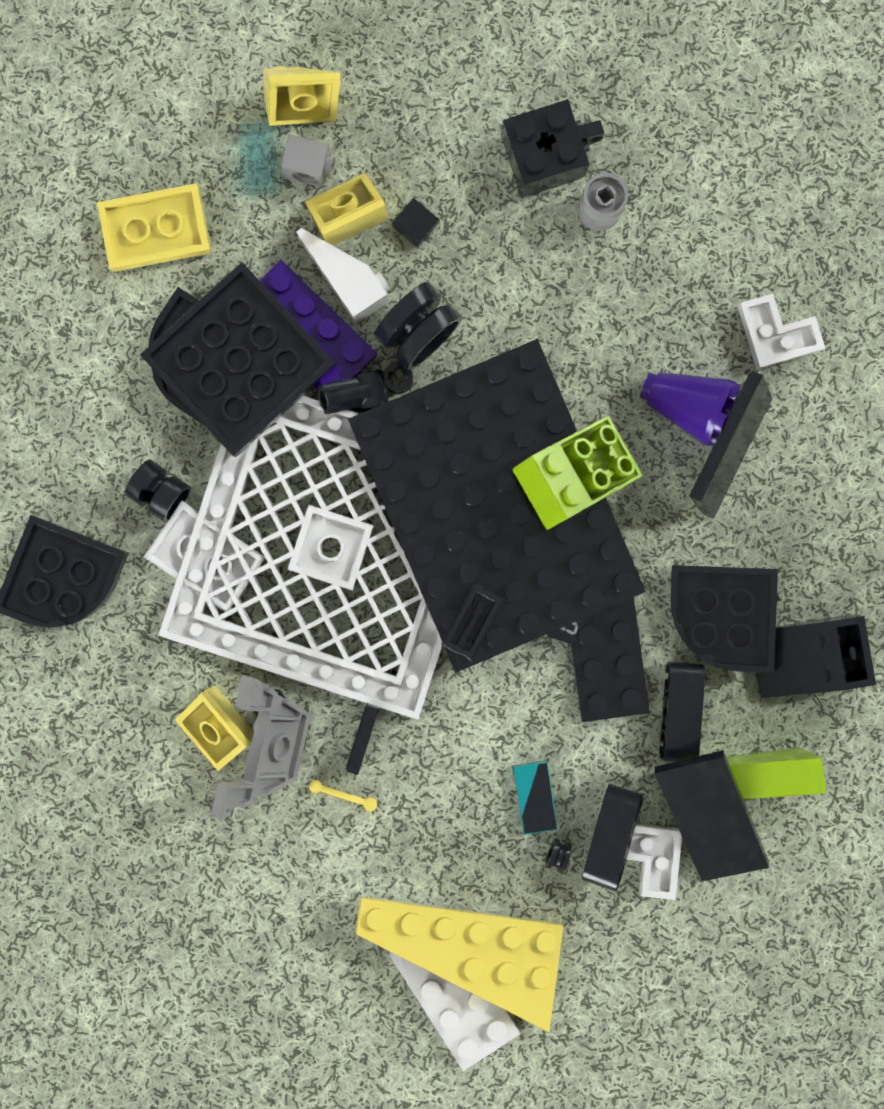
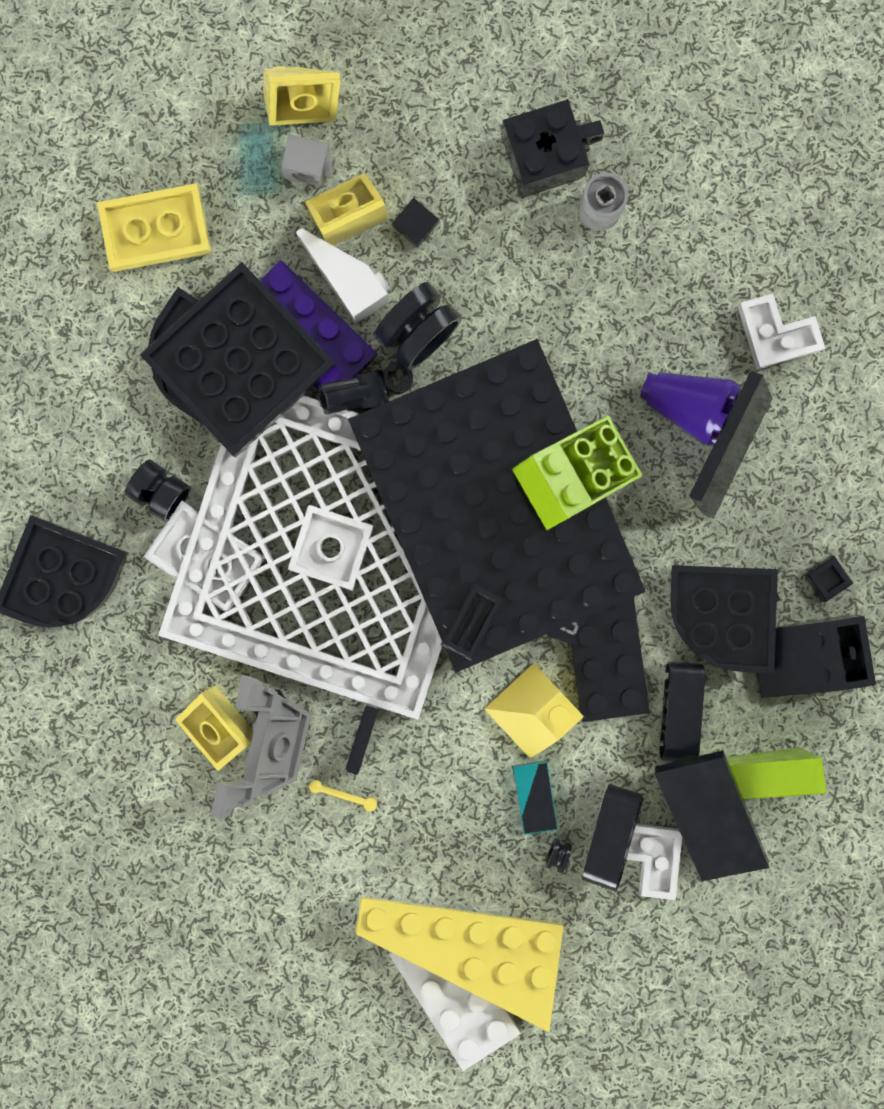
none -> light yellow slope [484,663,584,759]
none -> black tile [803,555,853,603]

